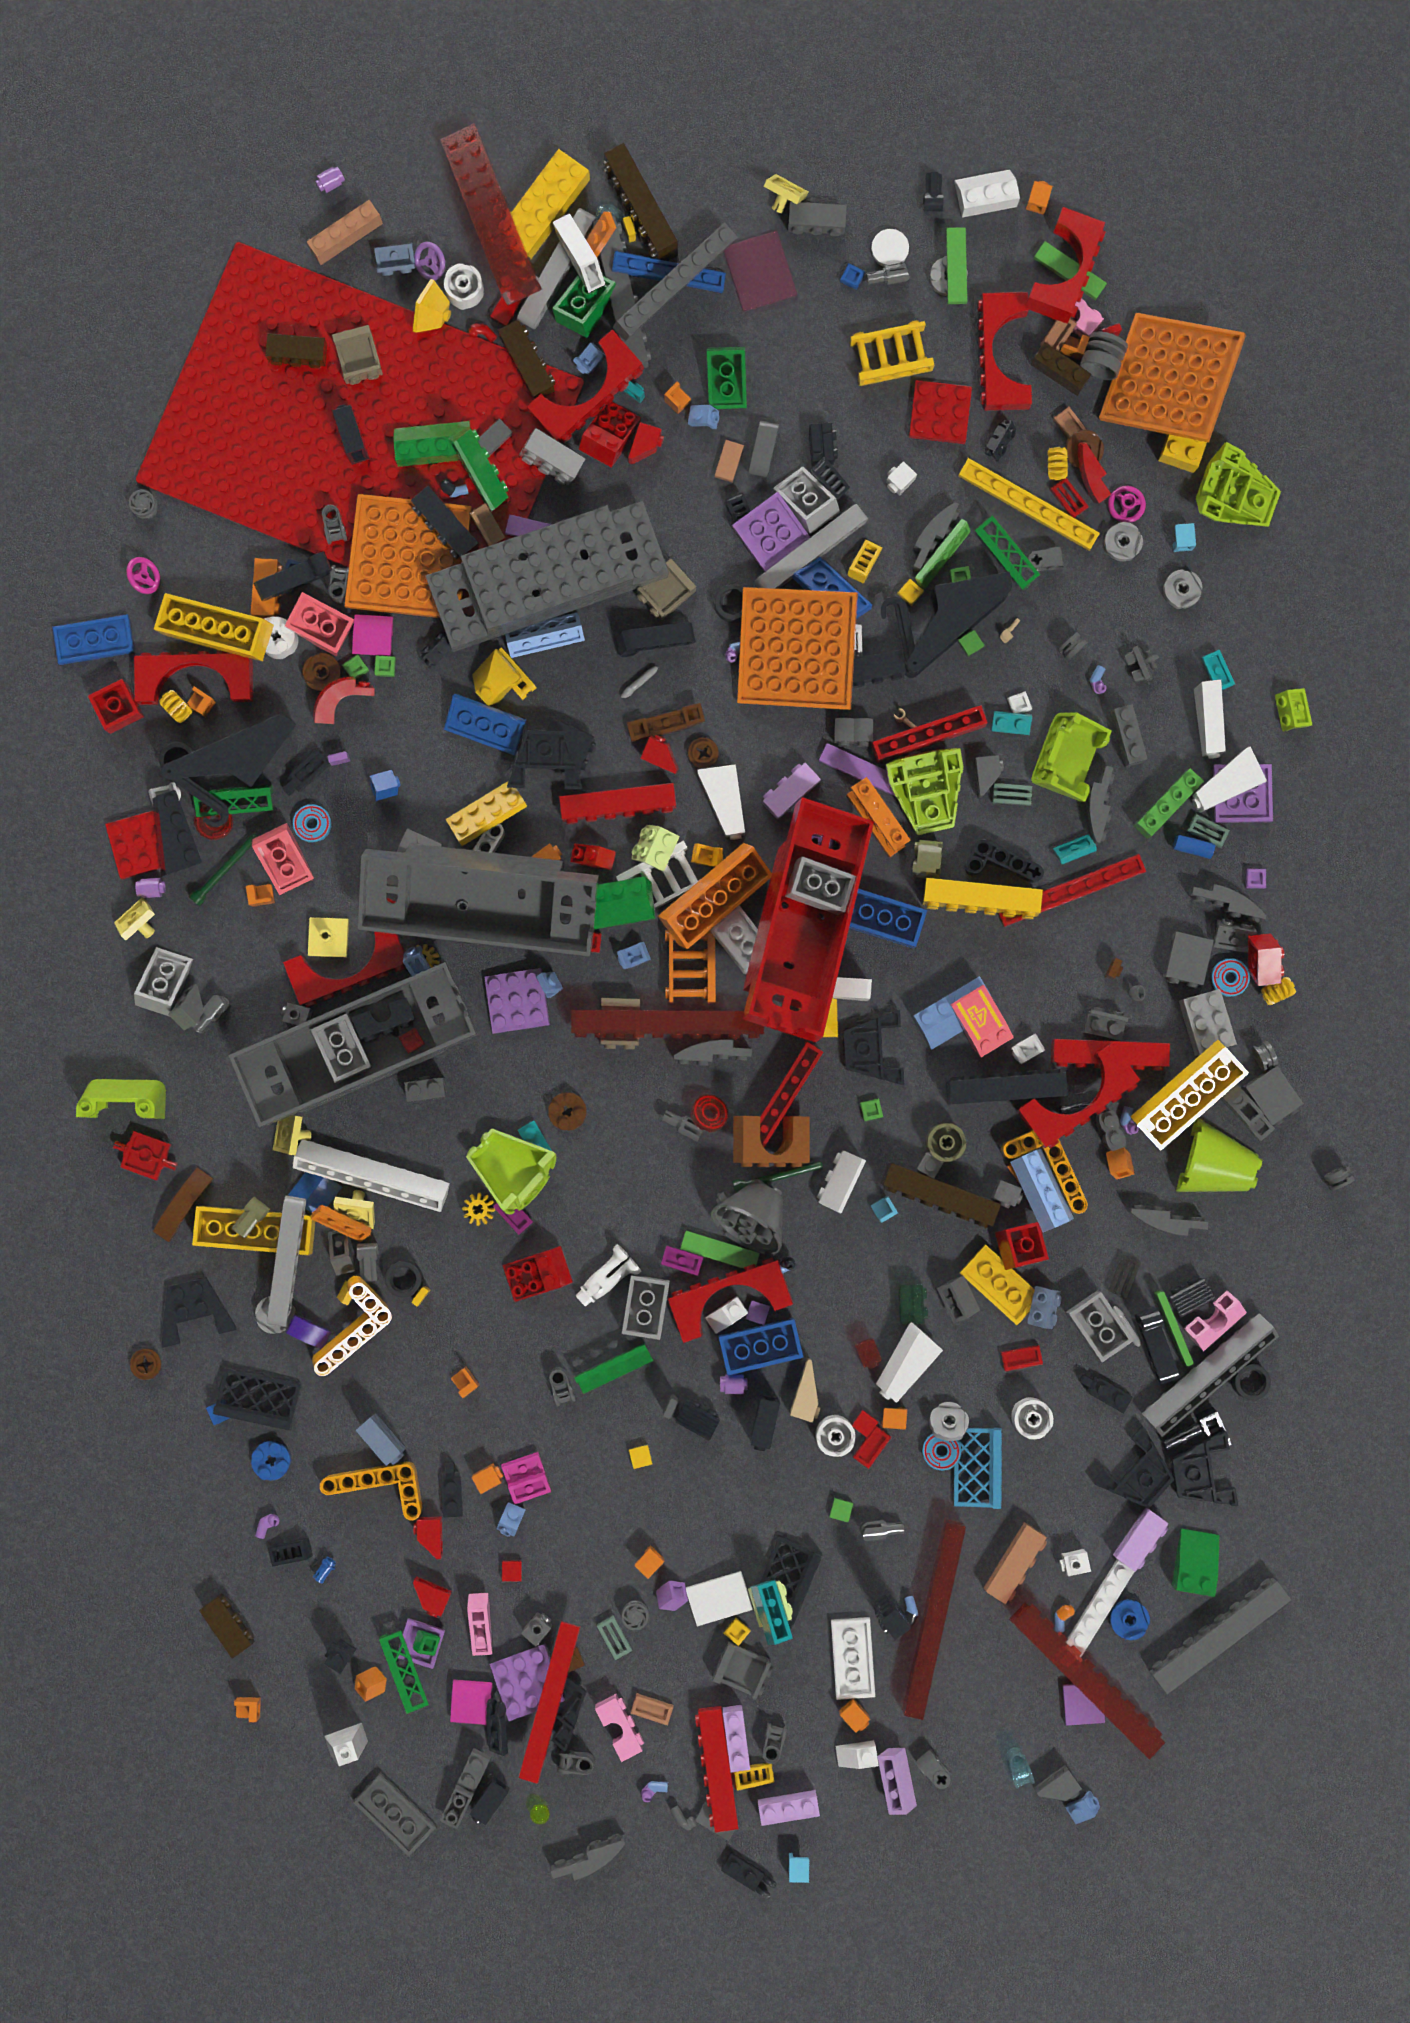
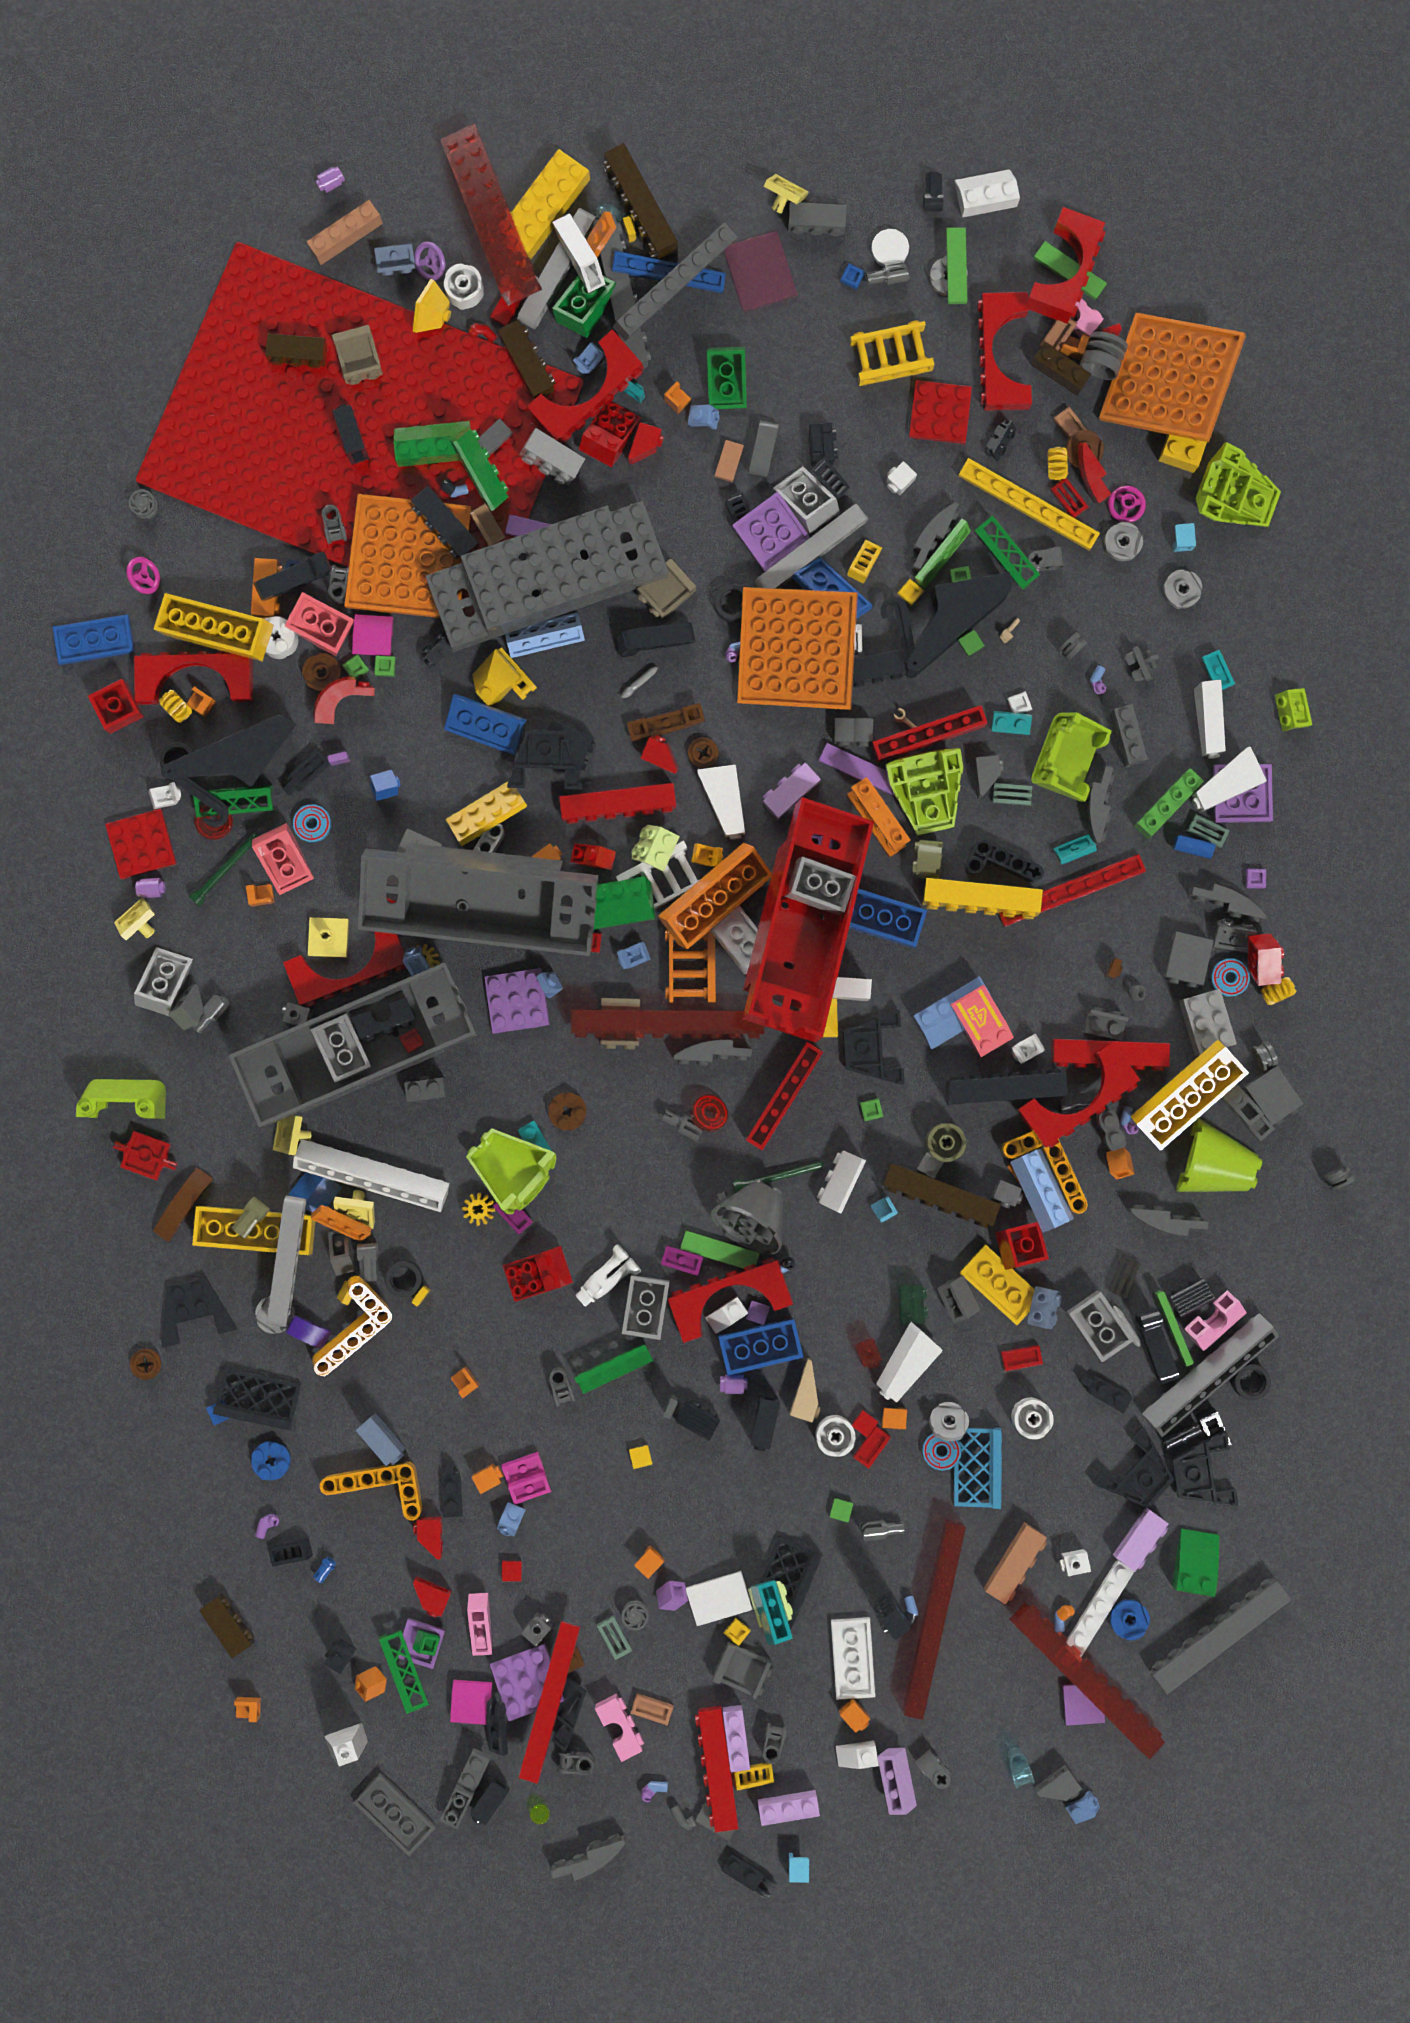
black wedge [152,790,202,877] -> none
dark orange arch [733,1116,810,1167] -> none
orange brick [1026,181,1053,215] -> none

